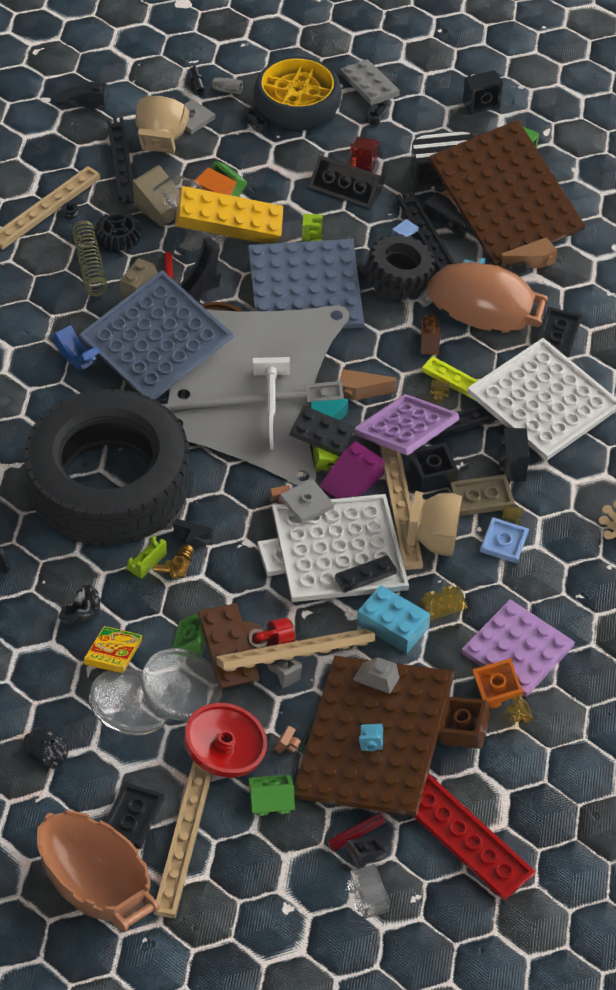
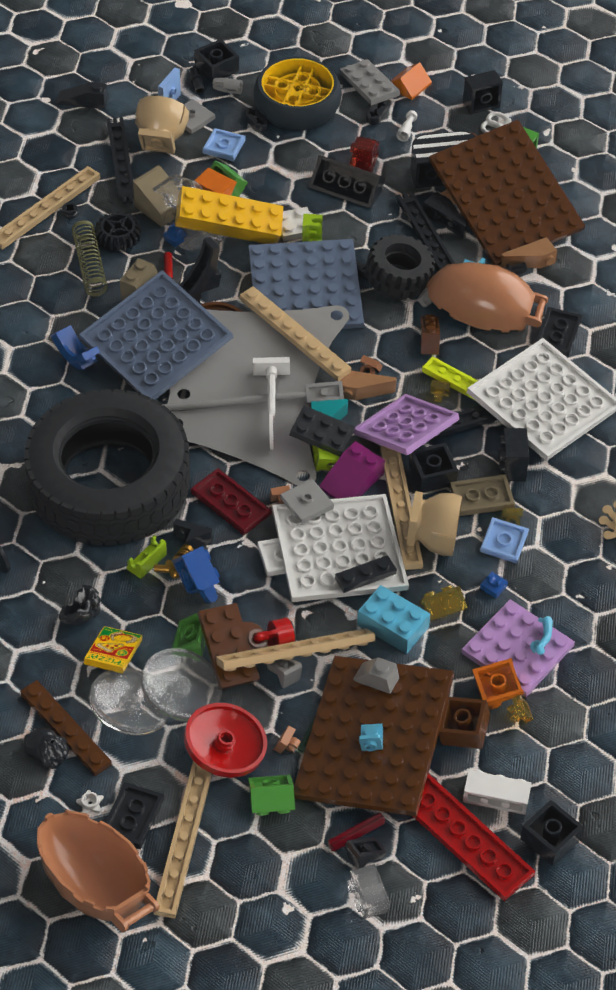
light blue panel [392,219,418,237] -> none
none -> reddish brown plate [20,680,112,777]
none -> white plate [76,790,104,814]
none -> light blue plate [158,68,181,100]
none -> blue tile [163,224,188,247]
none -> blue hinge [172,546,220,604]
none -> dark red tile [191,468,272,535]
none -> black brick [194,39,239,83]
none -> light blue plate [202,128,246,161]
none -> tan plate [240,286,351,381]
none -> white plate [281,207,310,241]
none -> nougat tile [360,355,383,374]
none -> orange slope [391,62,432,100]
none -> white piece [396,110,417,142]
none -> white brick [463,770,532,815]
none -> white piece [480,111,511,133]
none -> blue tile [480,571,508,598]
none -> black brick [520,800,584,866]
none -> medium azure piece [530,616,553,655]

